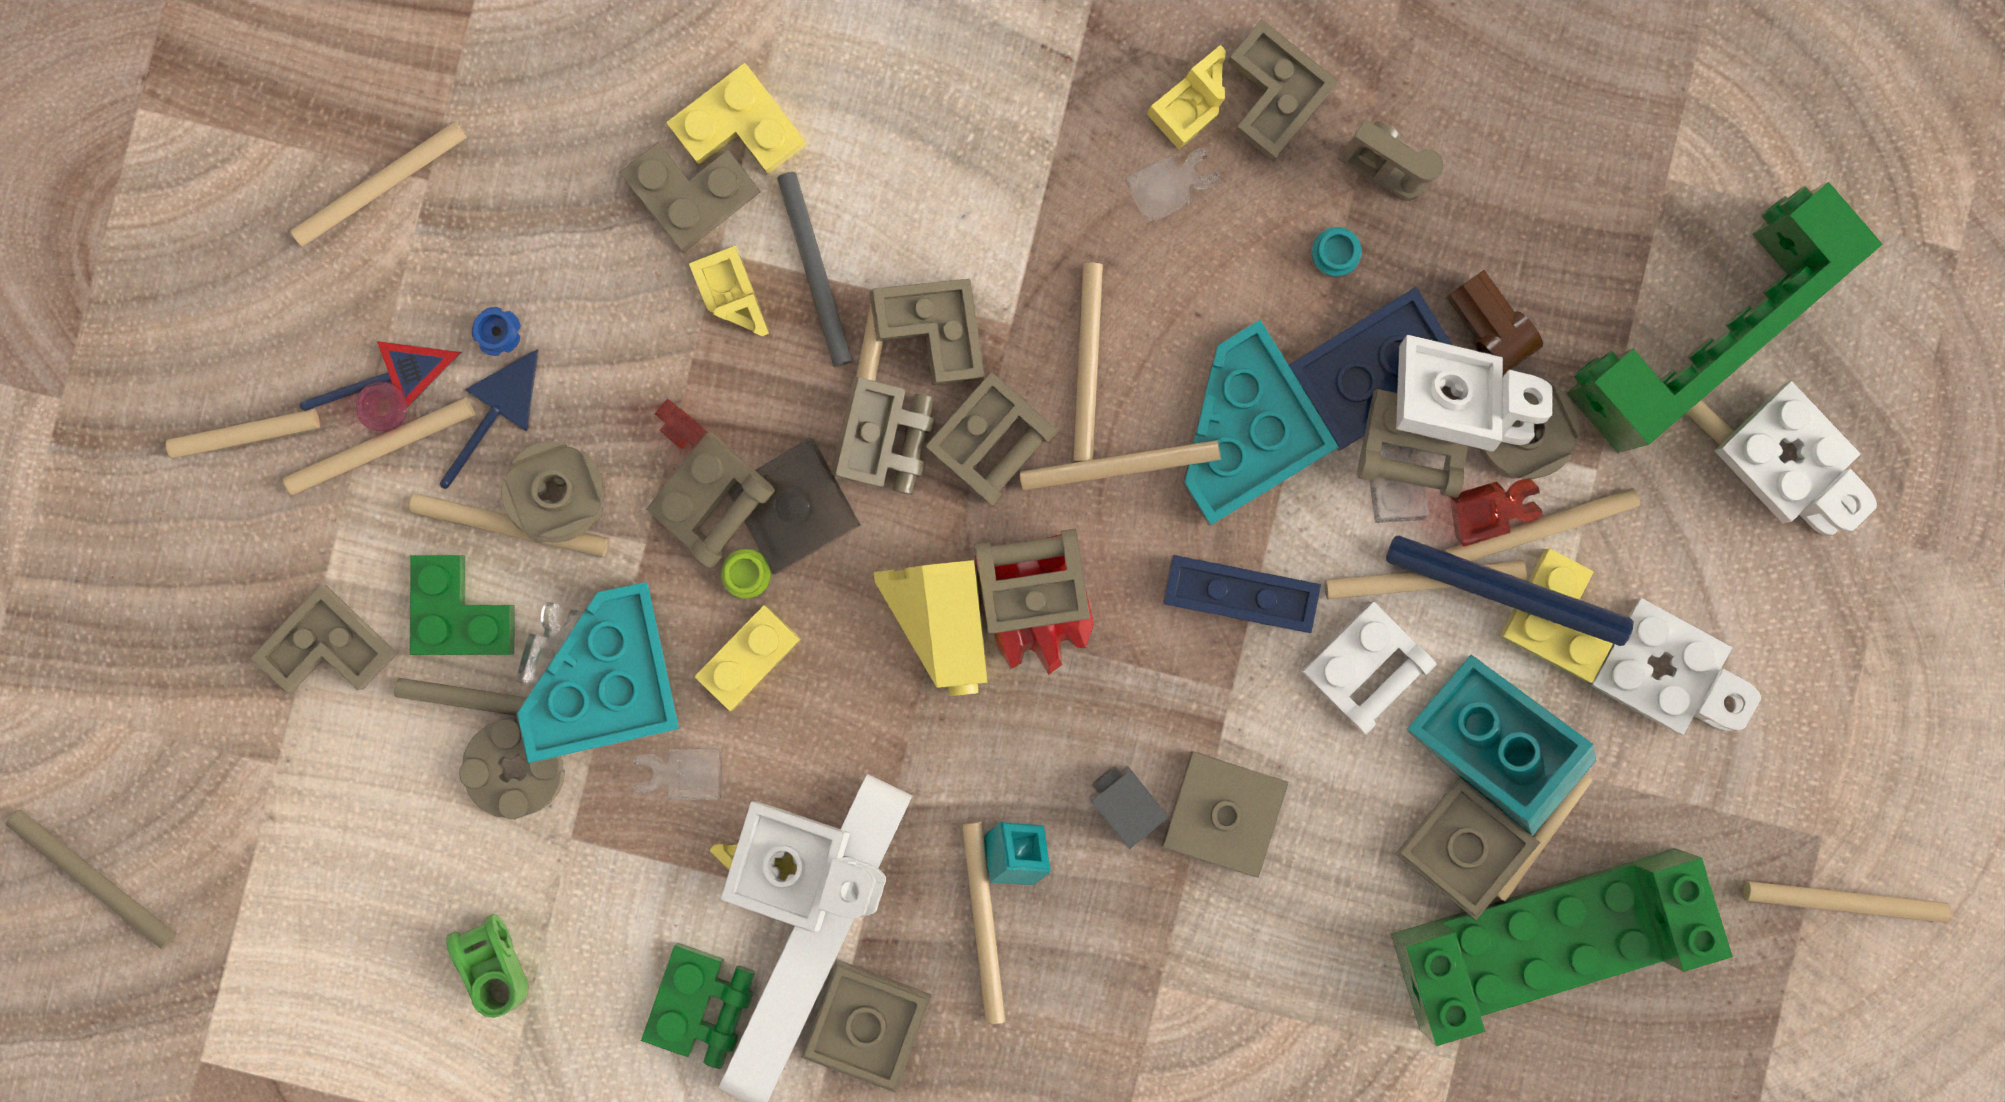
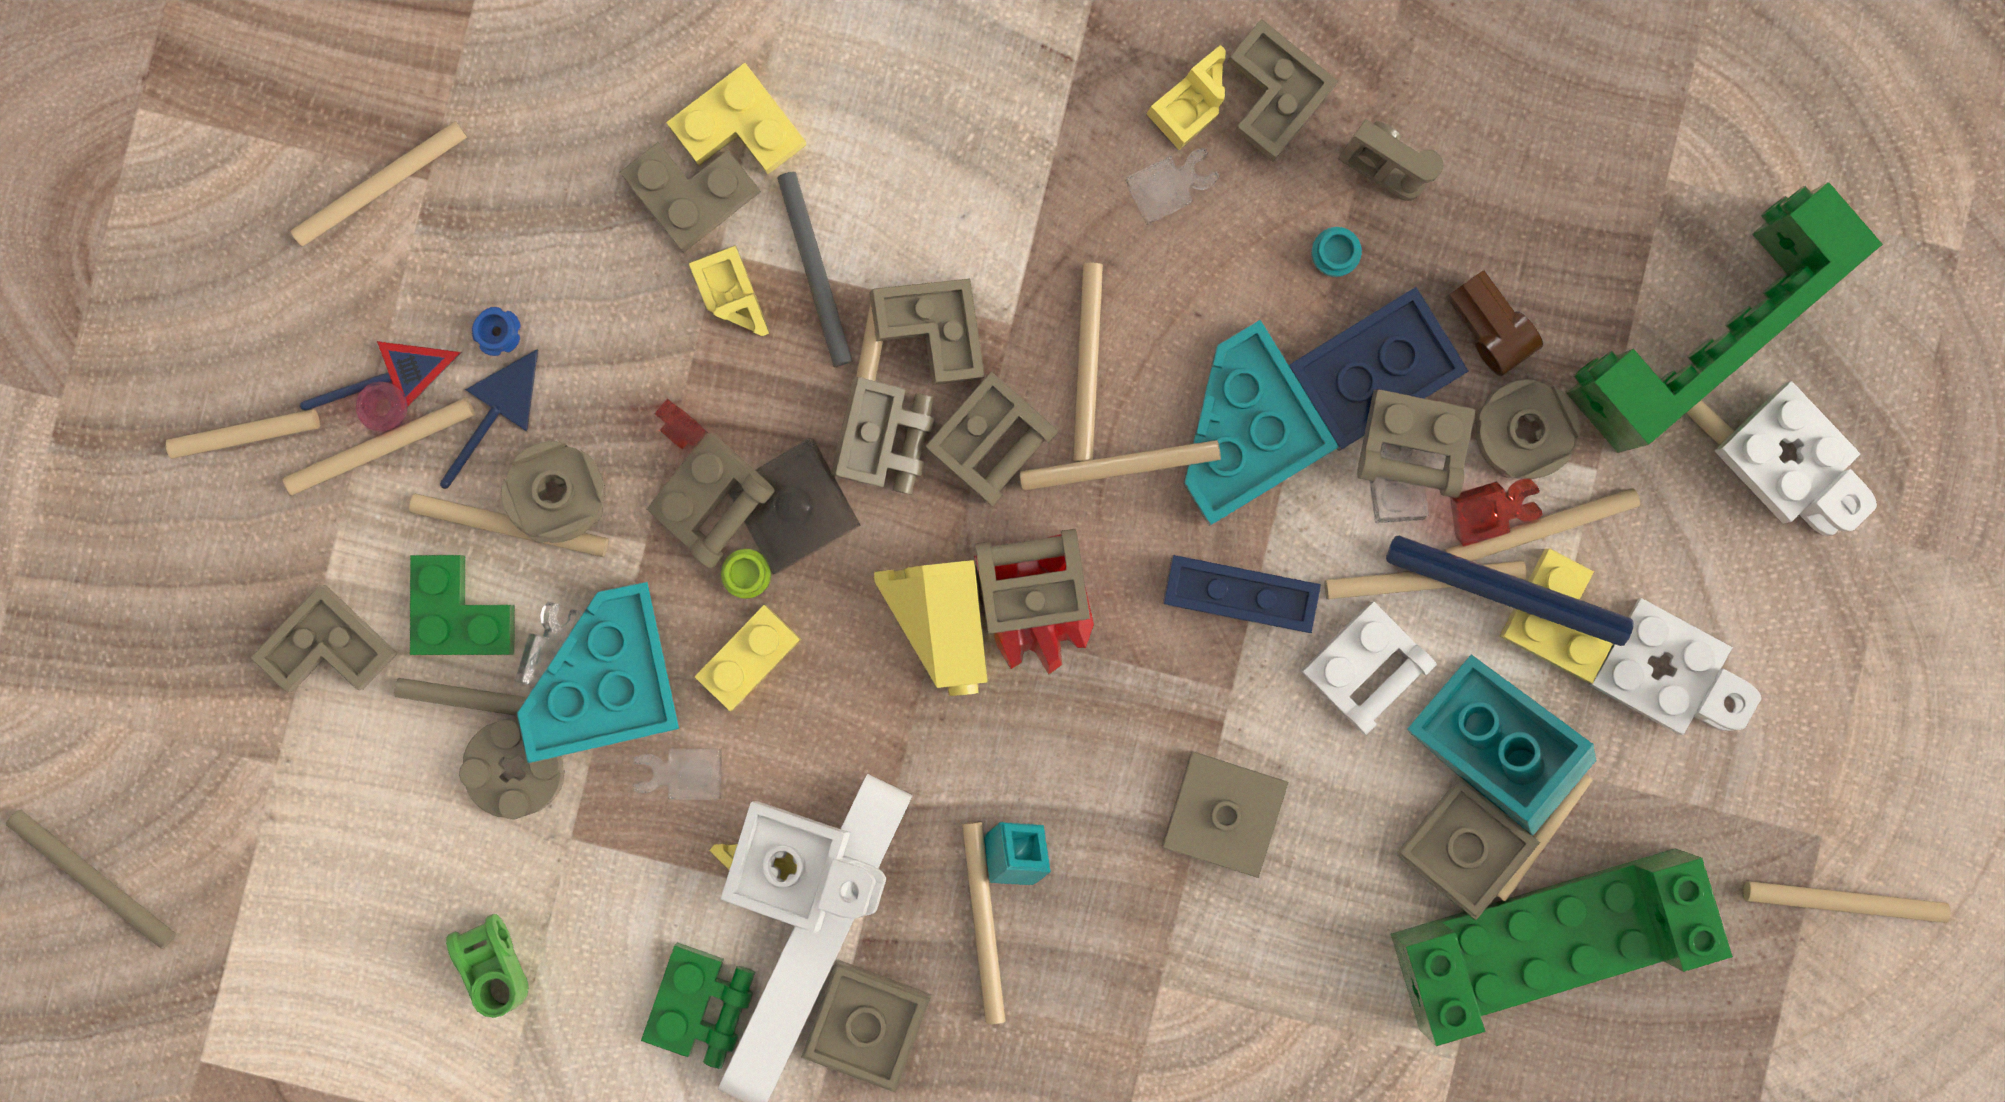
dark grey brick [1089,766,1169,849] -> none
white plate [1396,335,1552,452] -> none

